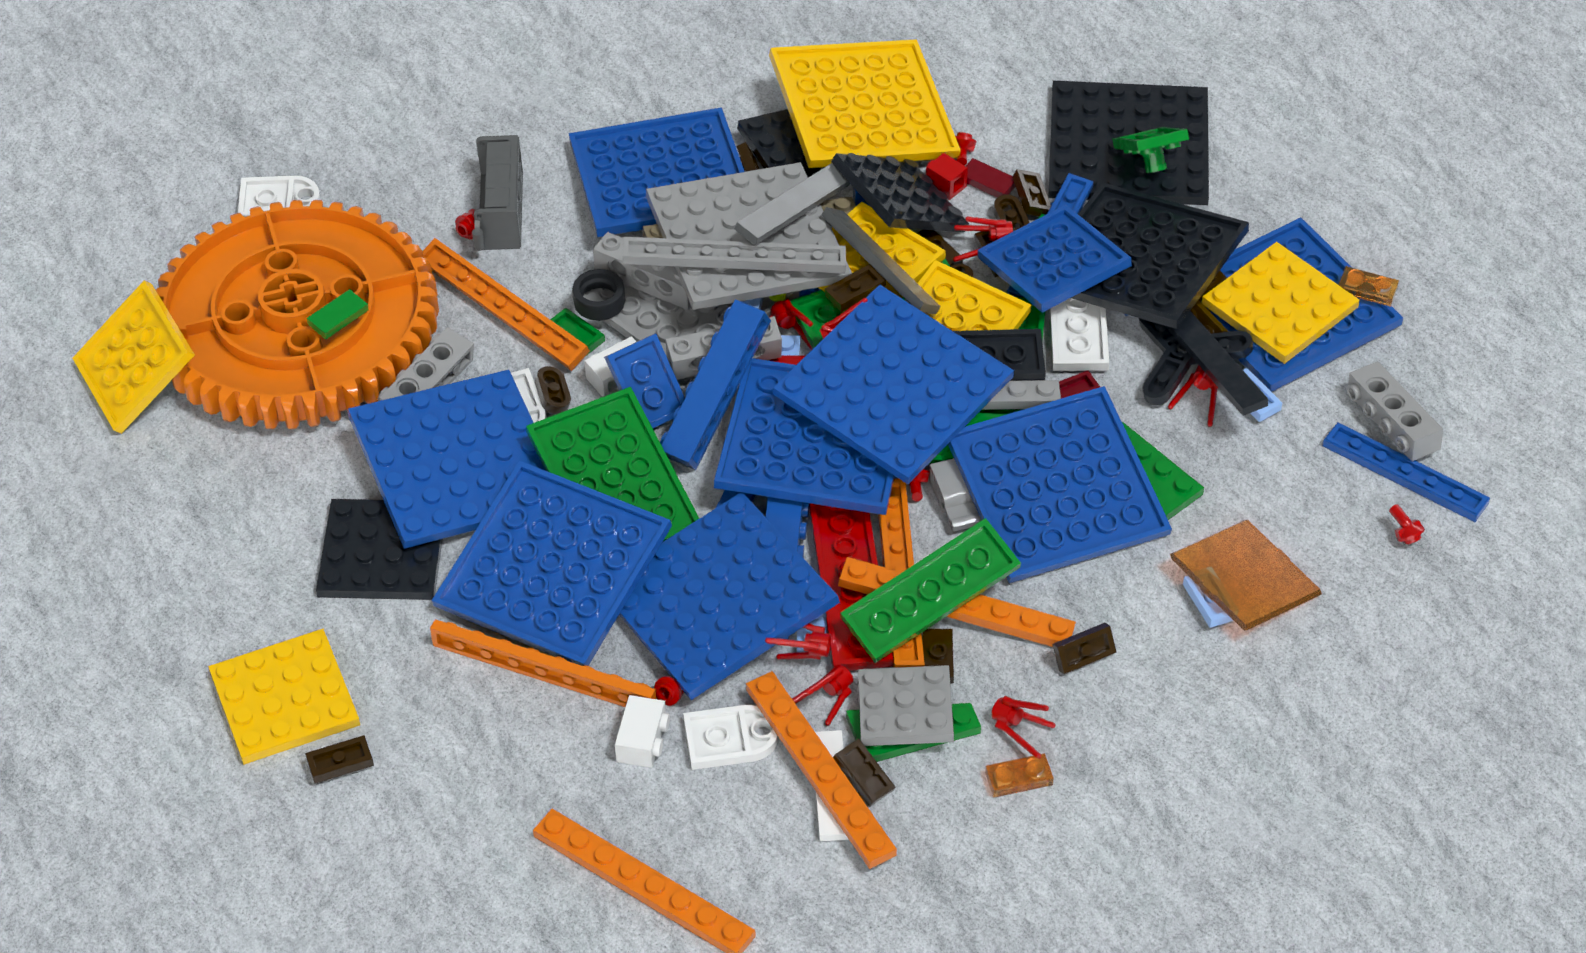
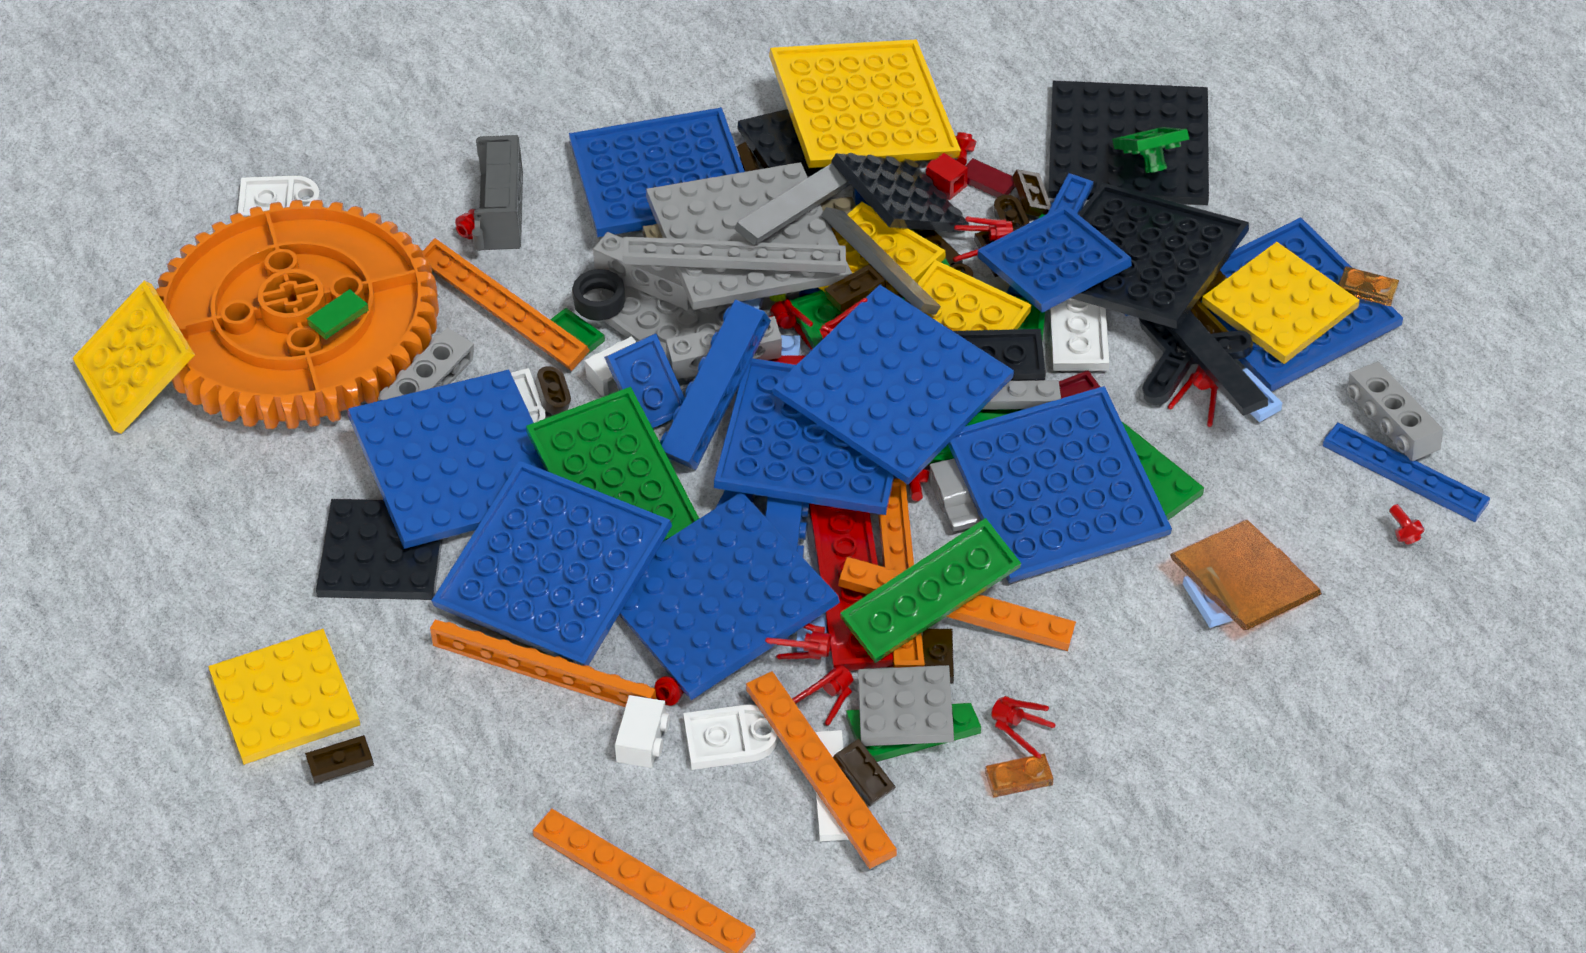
dark brown plate [1052,622,1117,674] -> none

